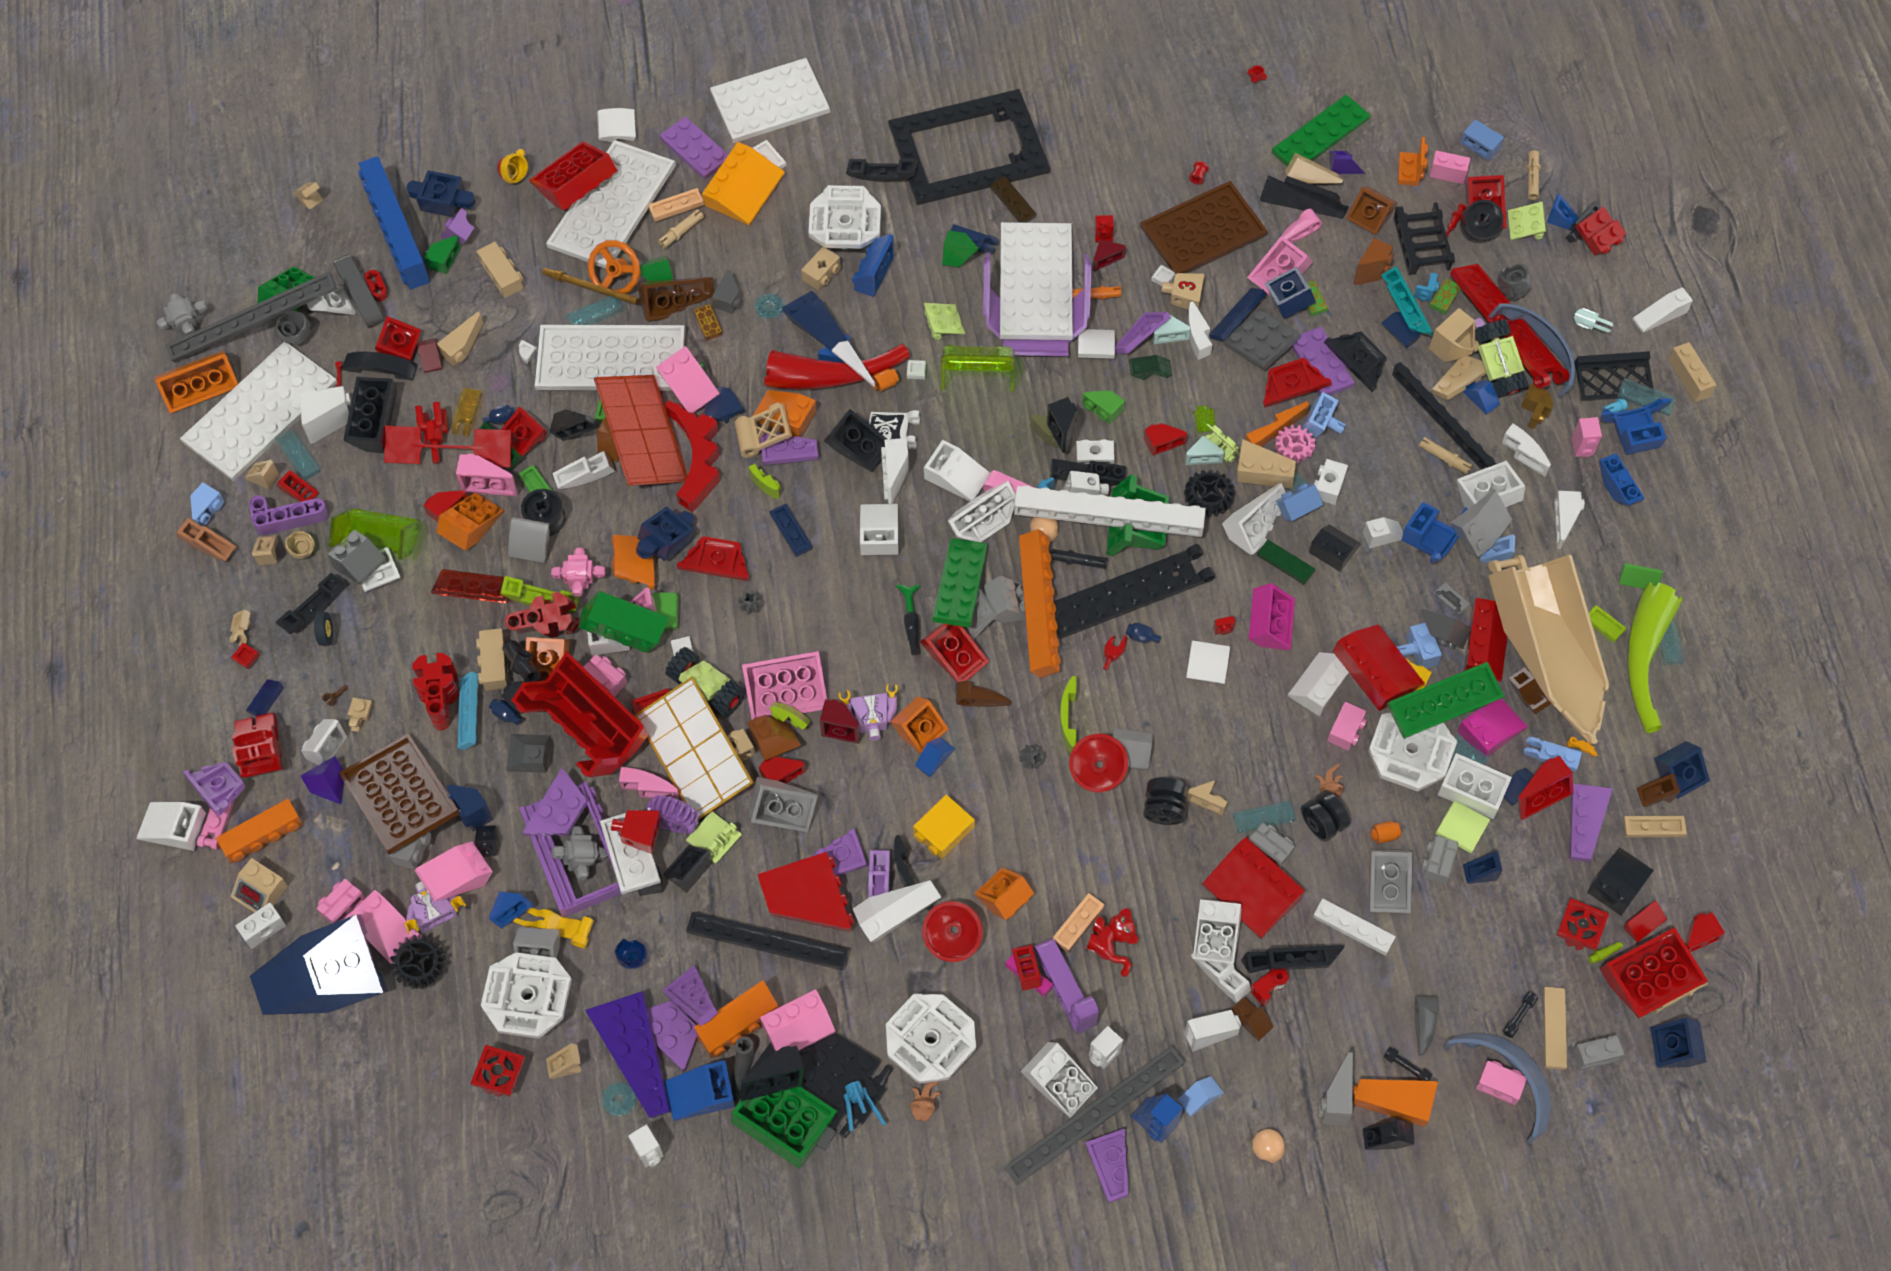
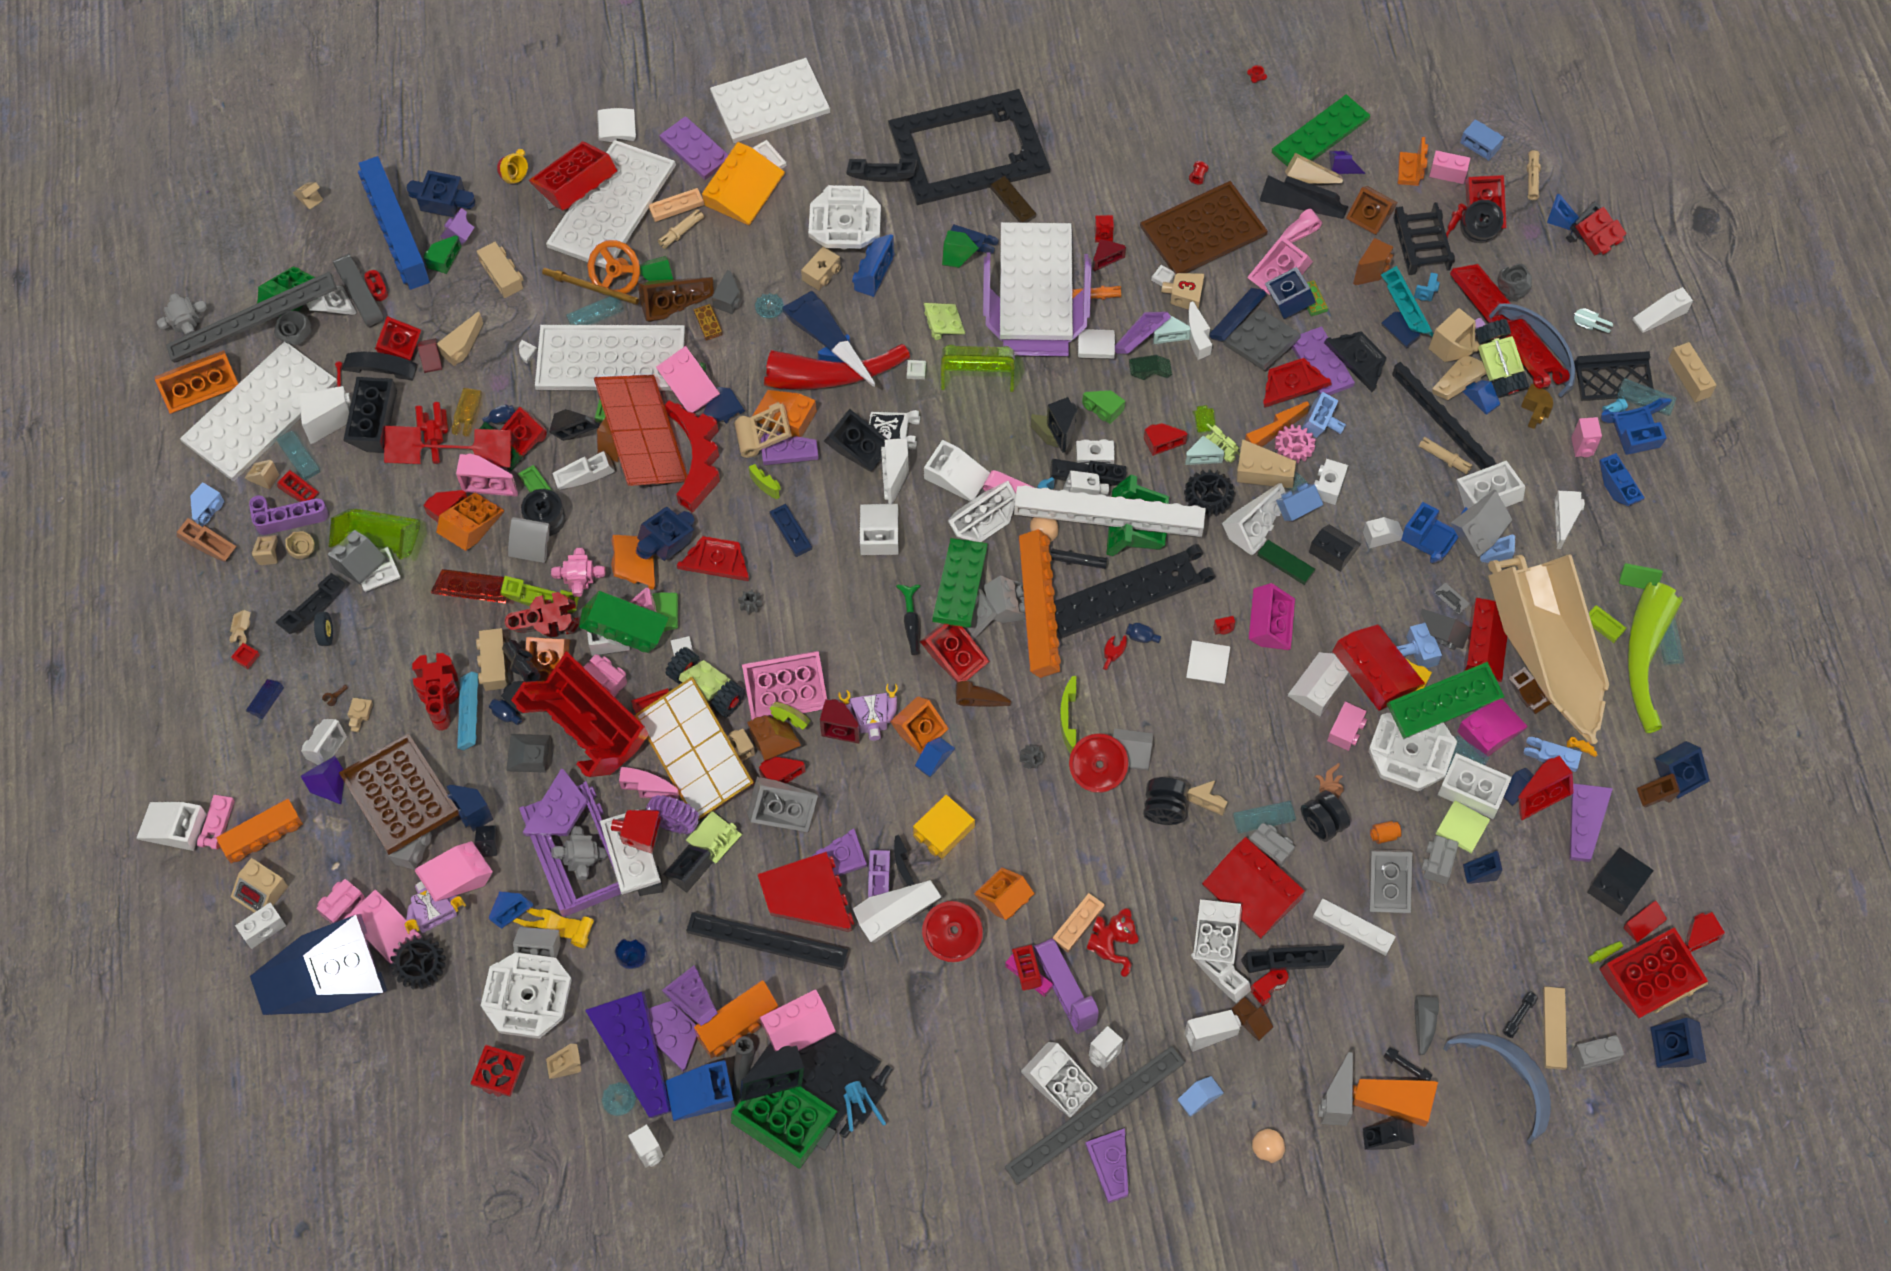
medium lavender wing [183,762,245,817] -> none
red connector [232,712,283,778] -> none
orange brick [872,368,899,392] -> none
white piece [886,994,976,1084] -> none
nougat piece [910,1081,941,1122] -> none
blue wedge [1130,1094,1183,1143] -> none
bright green tile [1429,278,1461,315] -> none
bright pink brick [1476,1061,1527,1105] -> none
white slope [1502,424,1551,476] -> none
yellowish green hinge [1508,202,1546,240] -> none
red piece [1556,898,1609,951] -> none
tan plate [1623,816,1687,838] -> none

